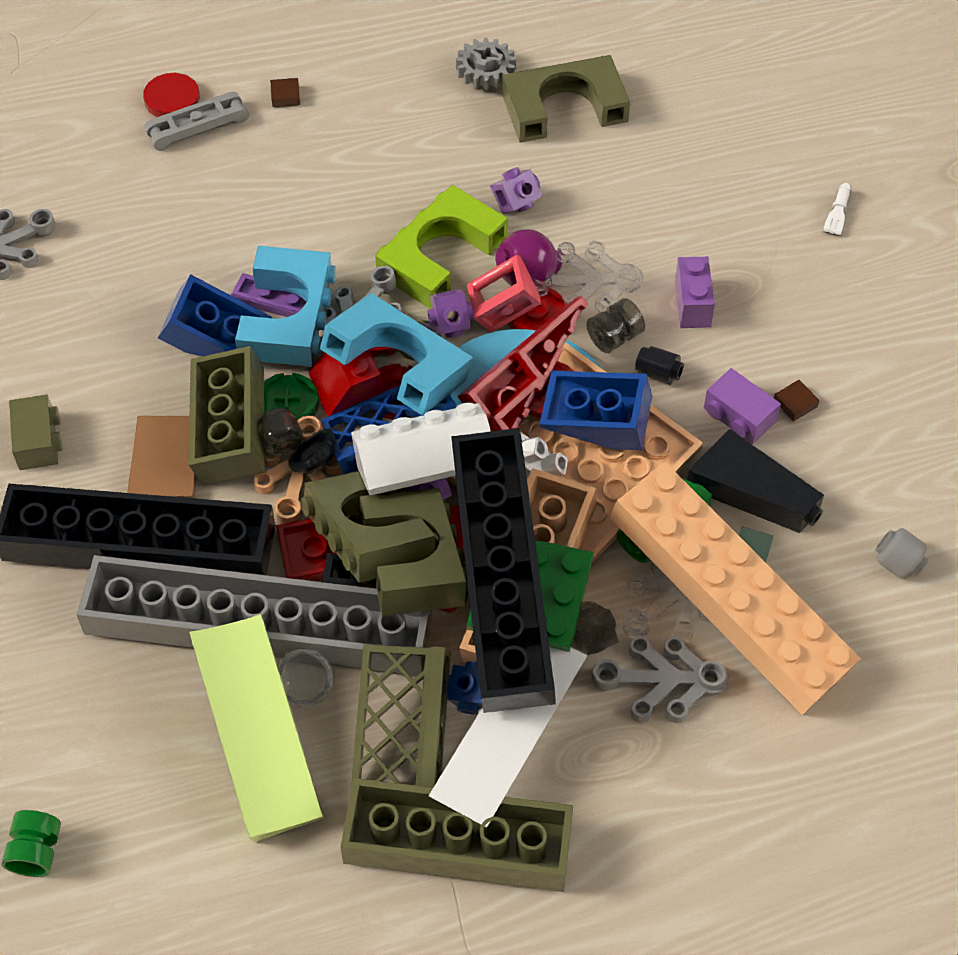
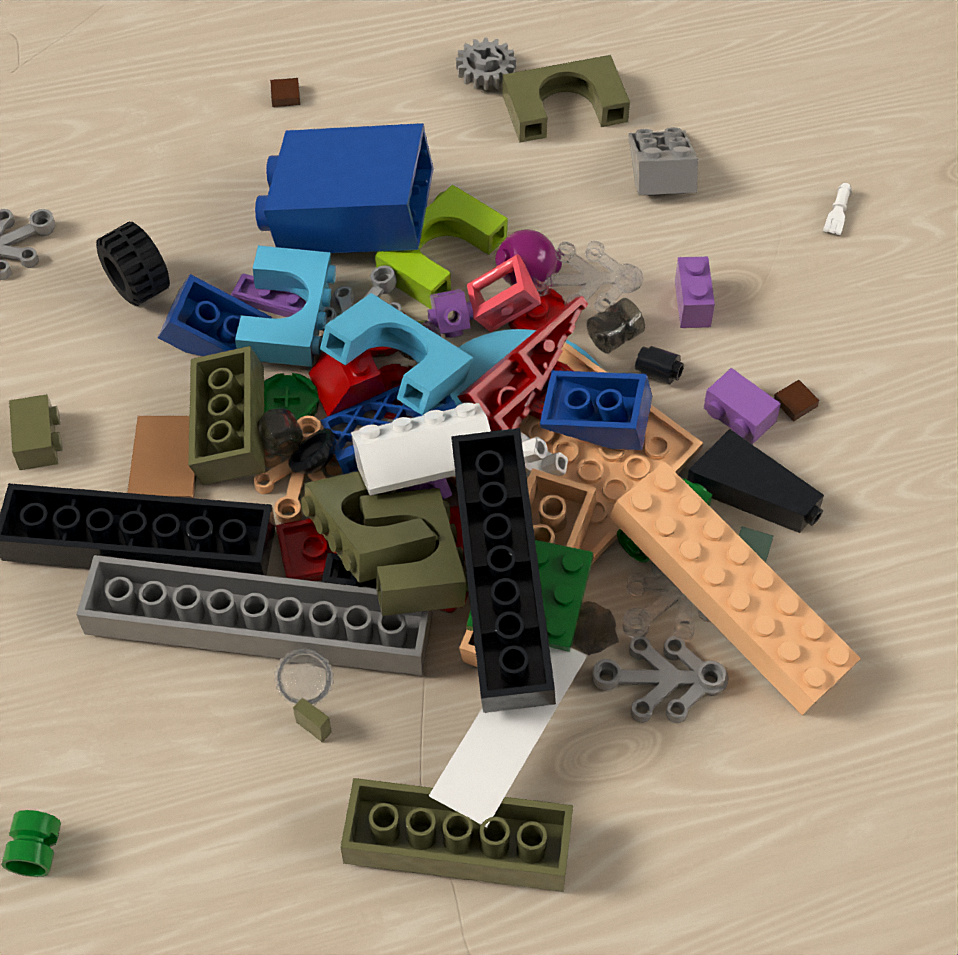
red tile [143,73,200,117] -> none
light grey plate [144,91,249,151] -> none
yellowish green arch [189,614,324,842] -> none
olive fence [351,644,451,788] -> none
blue brick [447,661,482,715] -> none
medium lavender brick [490,167,542,212] -> none
light grey head [875,528,928,578] -> none
none -> black tyre [96,221,170,306]
none -> blue brick [255,123,434,253]
none -> olive tile [293,697,332,743]
none -> light grey slope [629,127,698,195]

